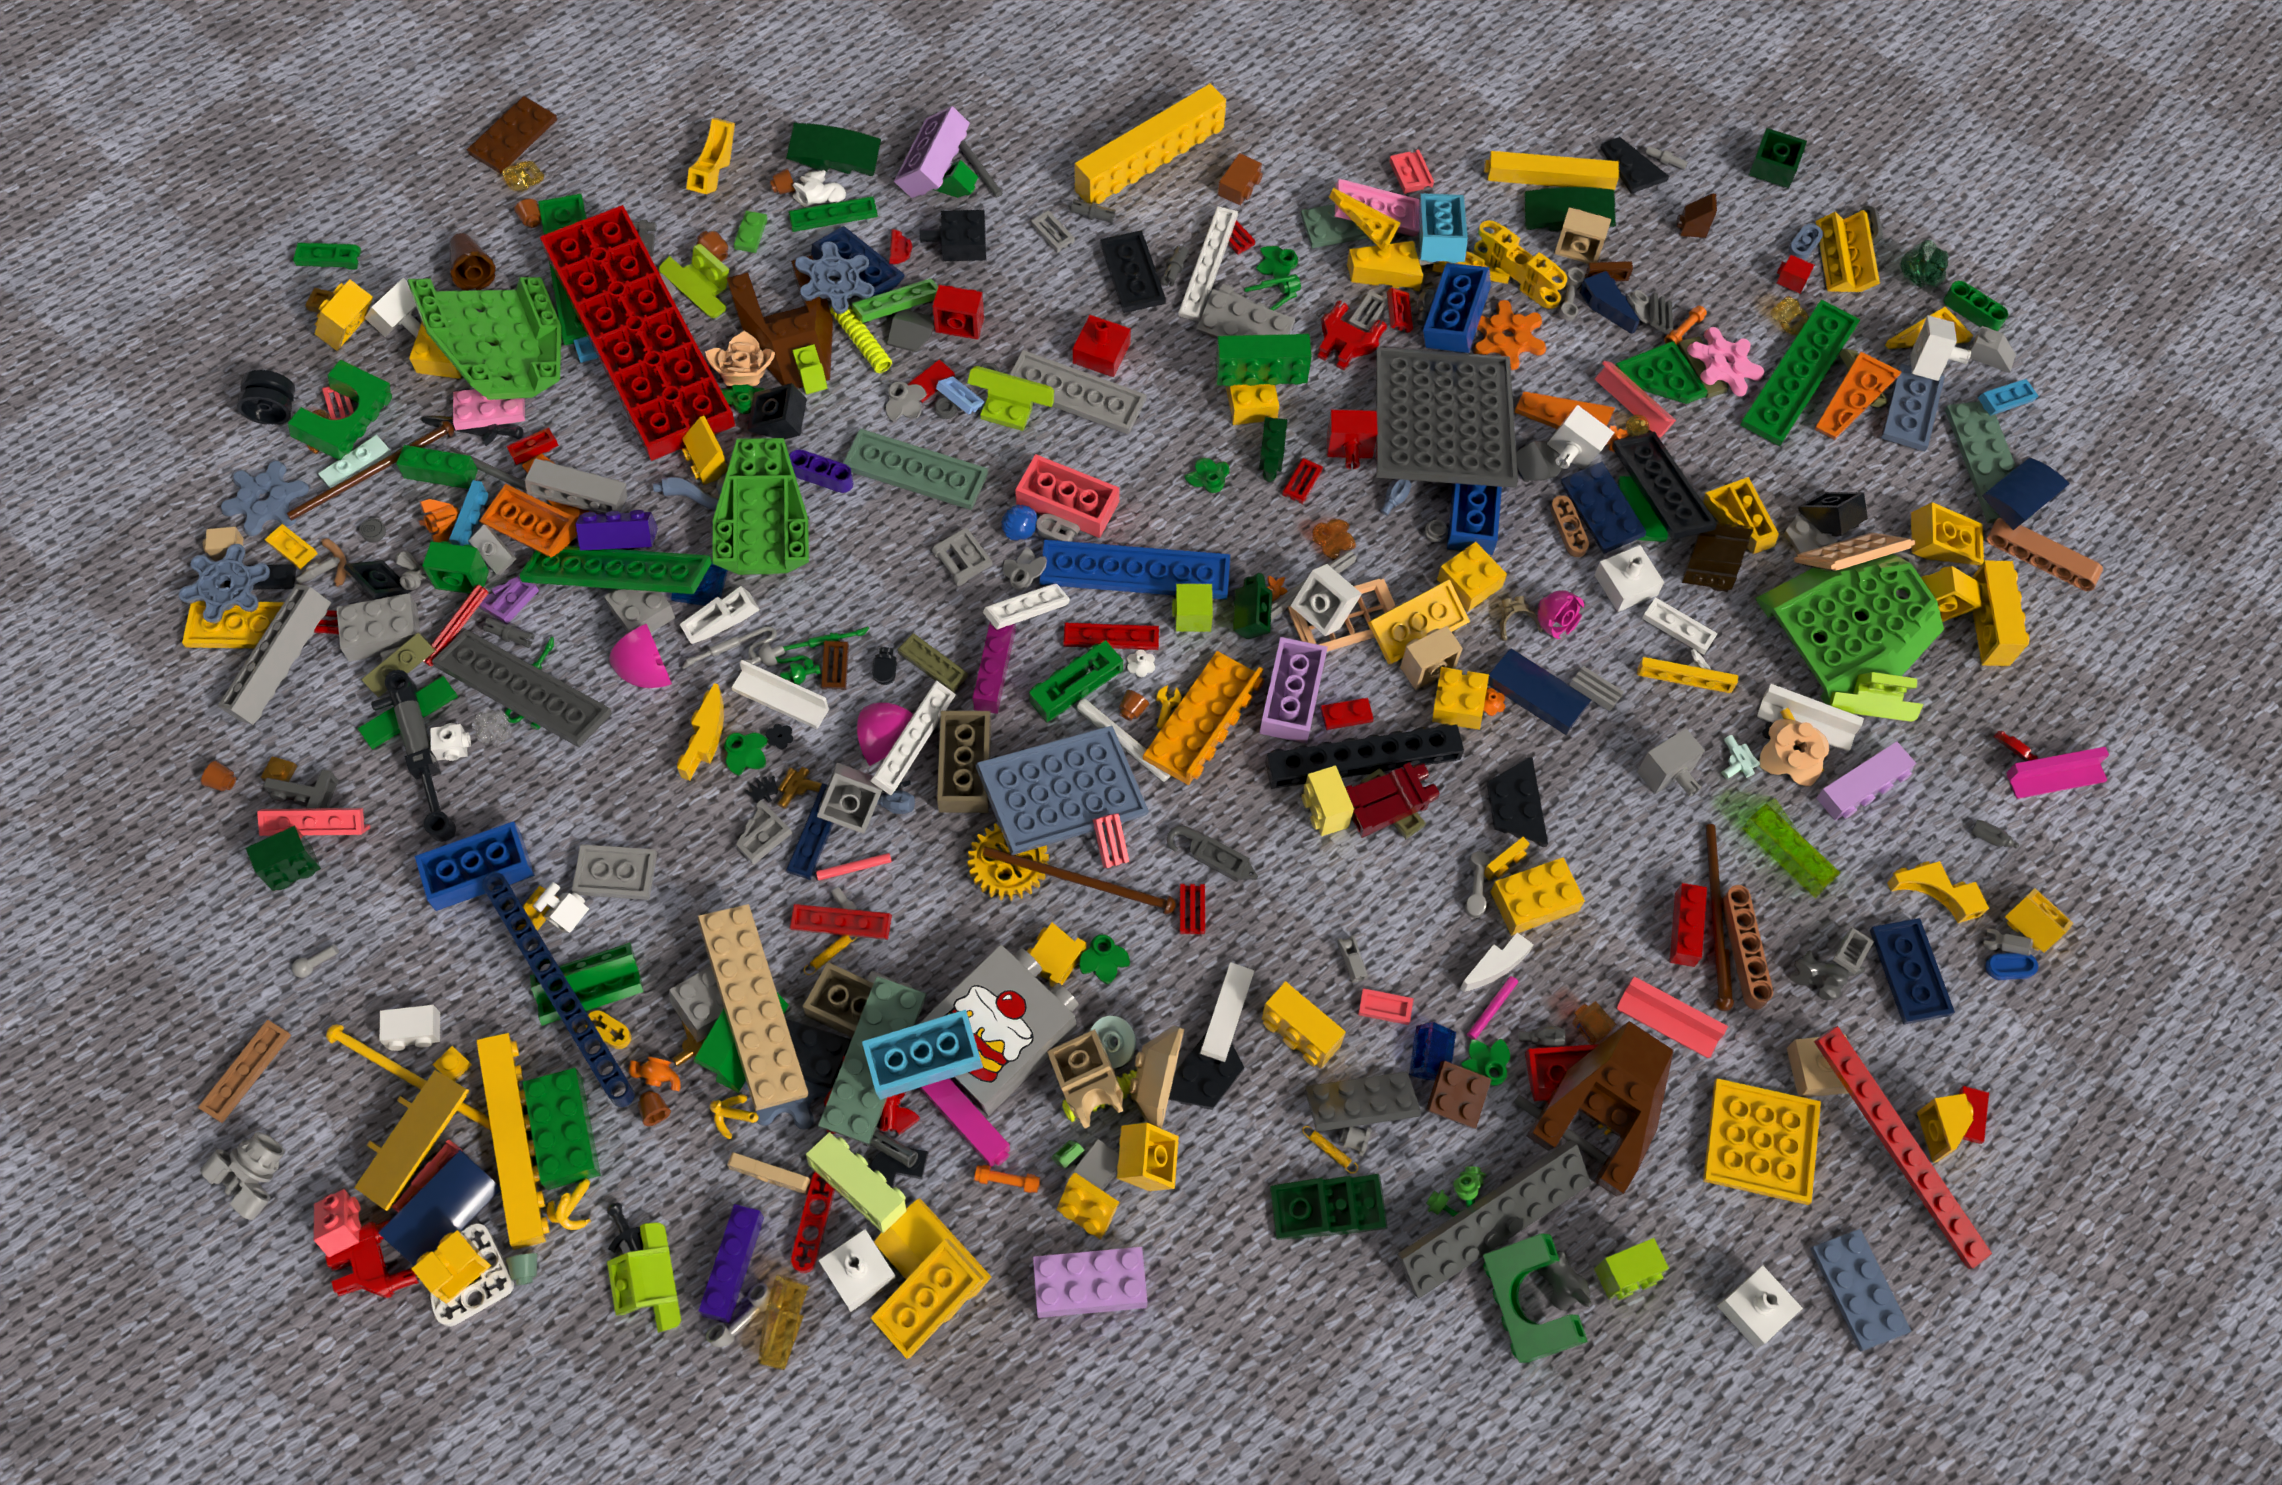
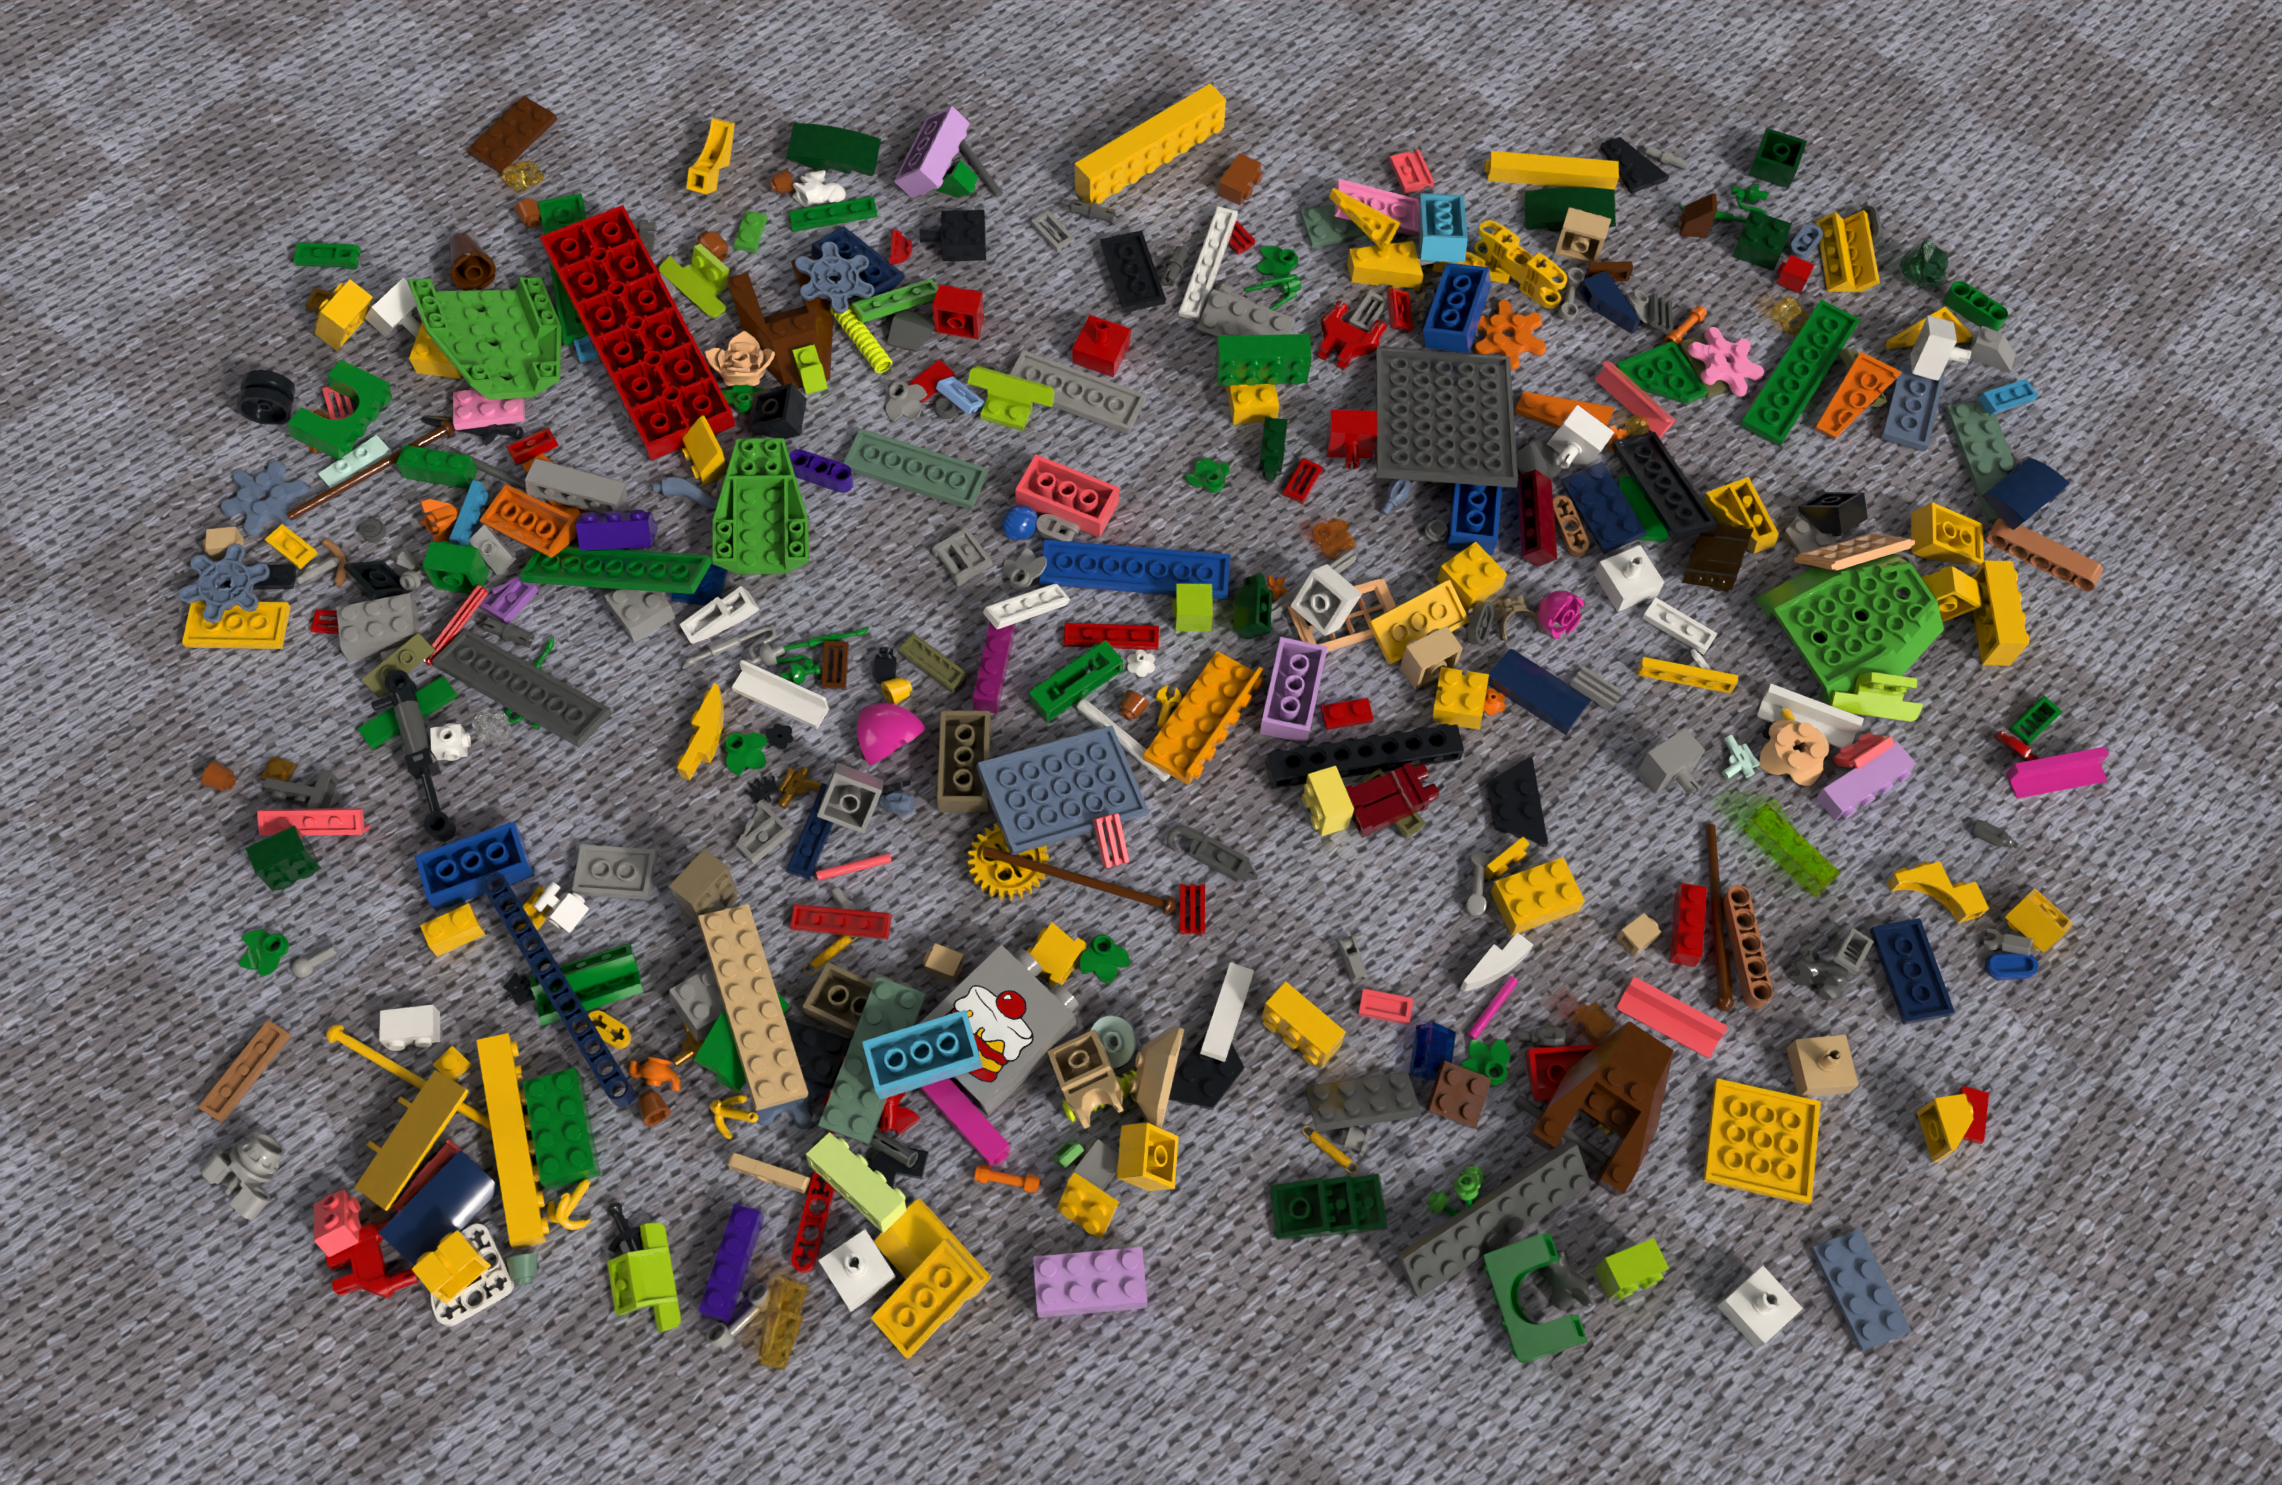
light grey brick [218,584,331,725] -> none
dark pink brick [609,624,672,688] -> none
white tile [871,680,956,795] -> none
red plate [1814,1026,1992,1269] -> none
none -> green plate [238,930,289,977]
none -> yellow brick [420,903,486,957]
none -> black piece [503,973,535,1006]
none -> dark tan brick [669,849,739,926]
none -> yellow hat [881,677,912,705]
none -> tan brick [923,943,965,985]
none -> dark grey plate [1466,601,1494,644]
none -> dark red brick [1517,469,1557,567]
none -> tan brick [1617,913,1661,957]
none -> green piece [1678,184,1768,223]
none -> dark green brick [1732,210,1792,271]
none -> coral plate [1833,733,1895,769]
none -> green slope [2010,695,2063,745]

